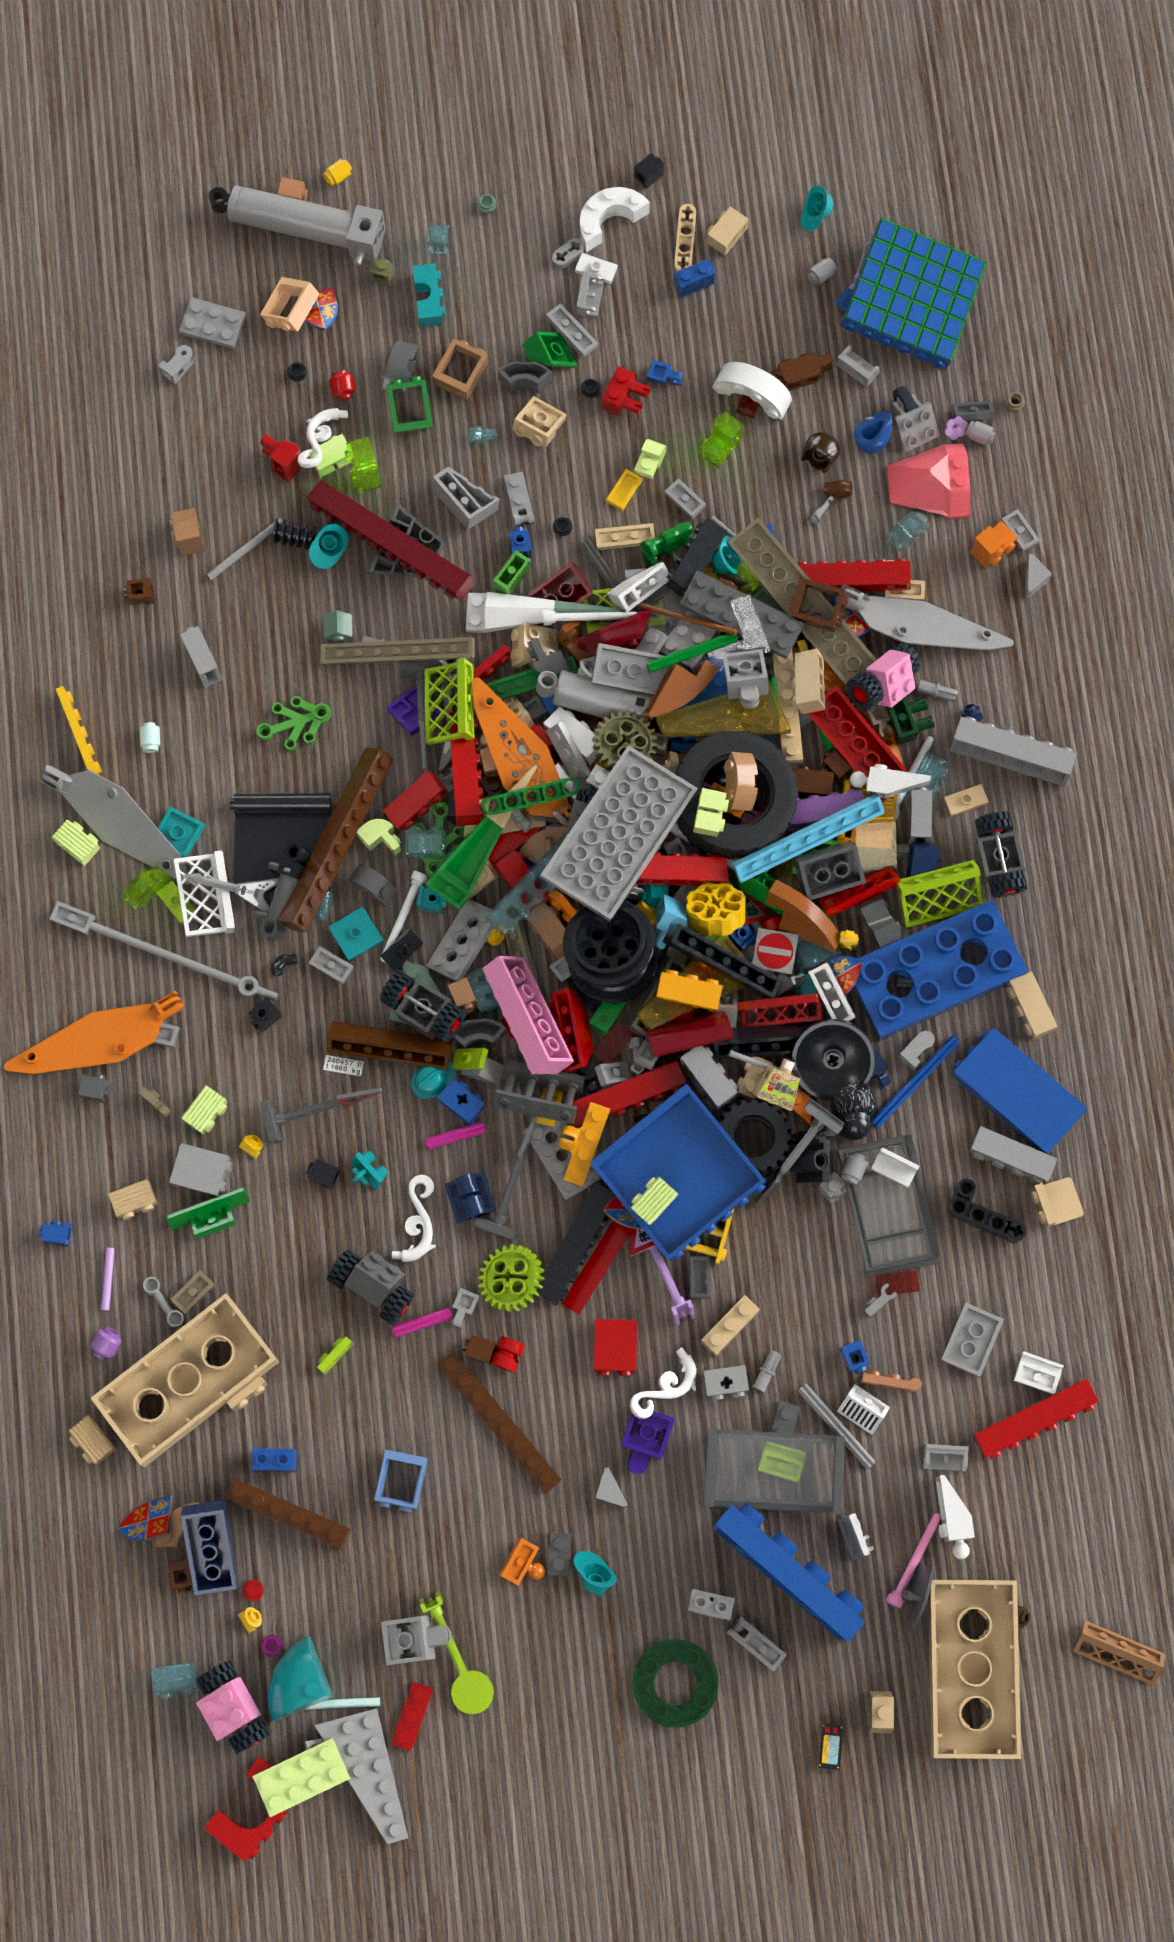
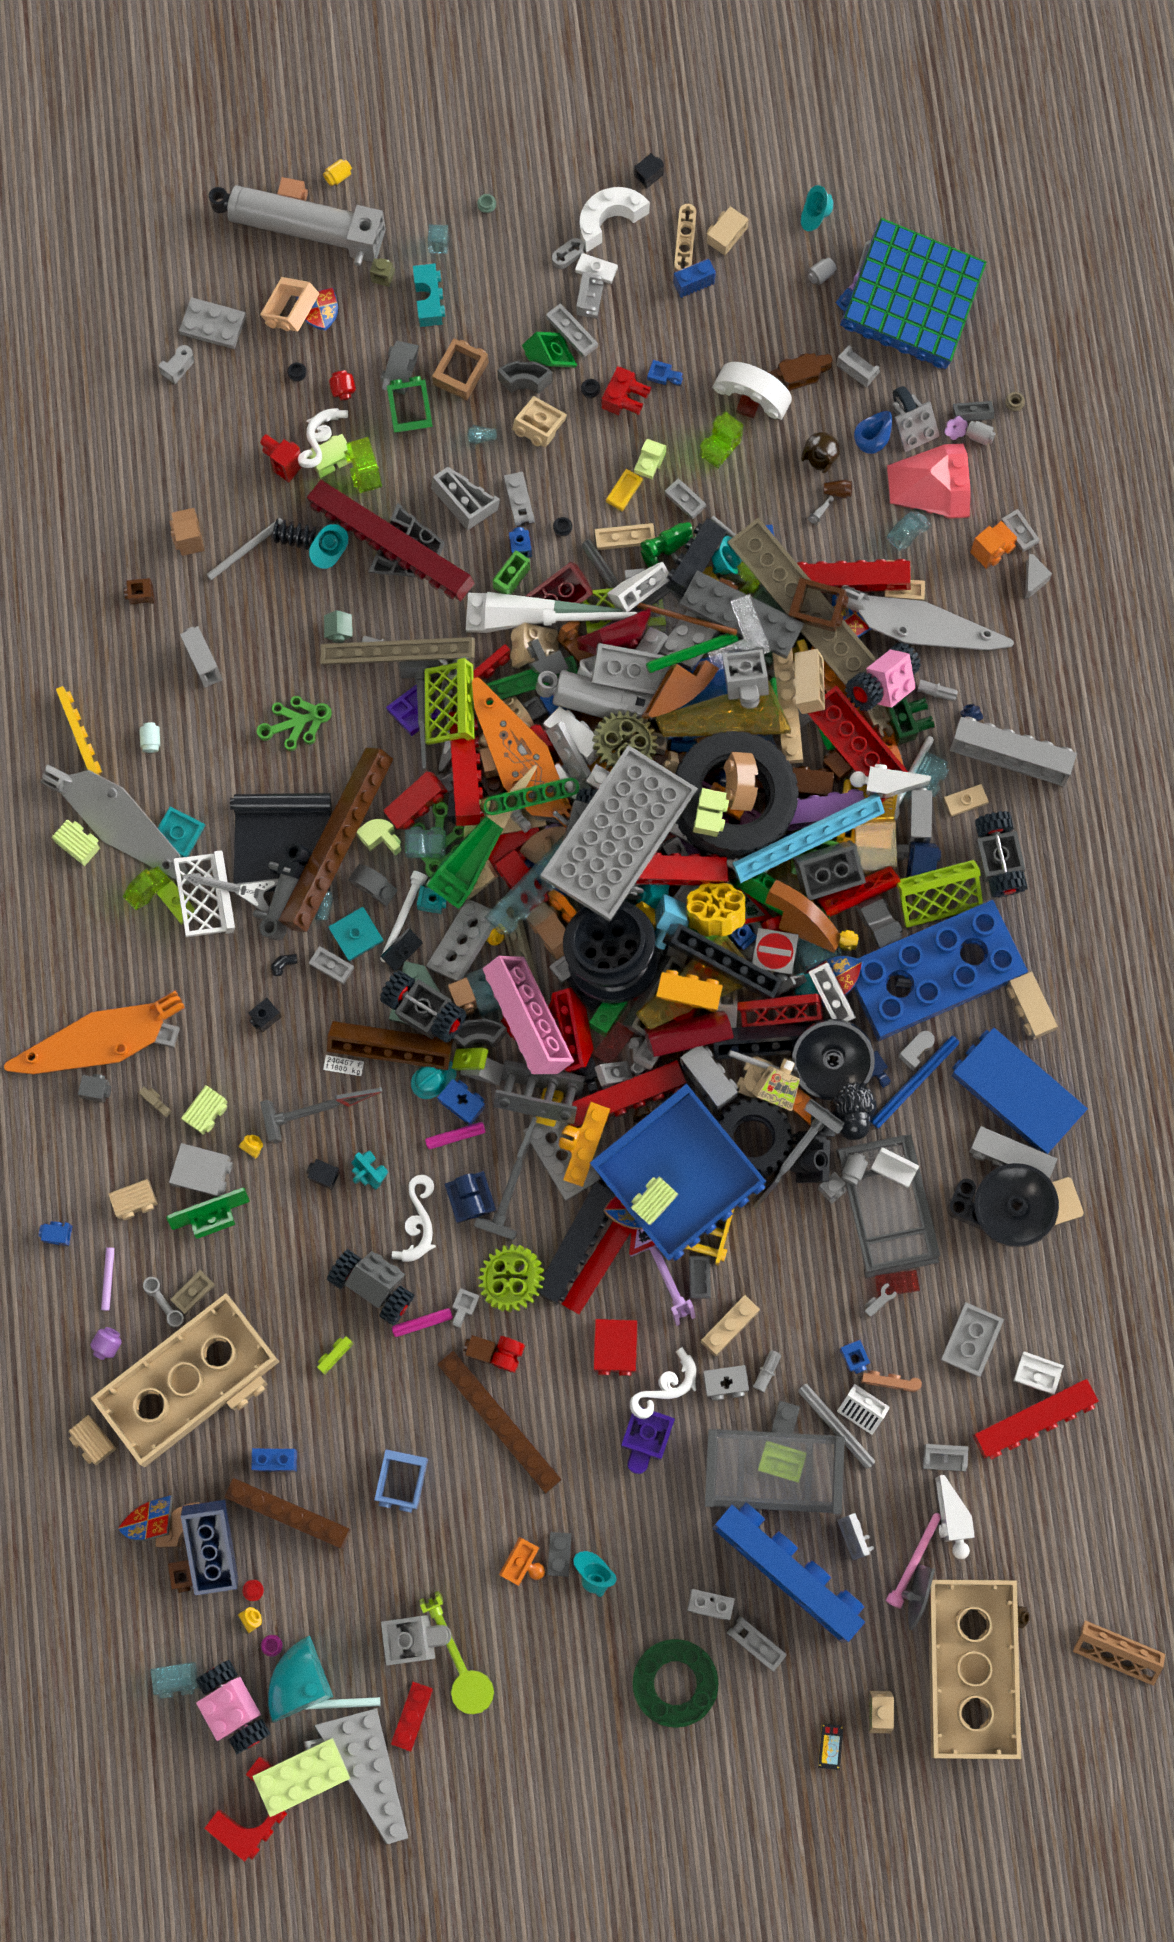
light grey bar [50,901,278,1001] -> none
light grey slope [596,1467,628,1508] -> none
none -> black dish [975,1163,1059,1247]

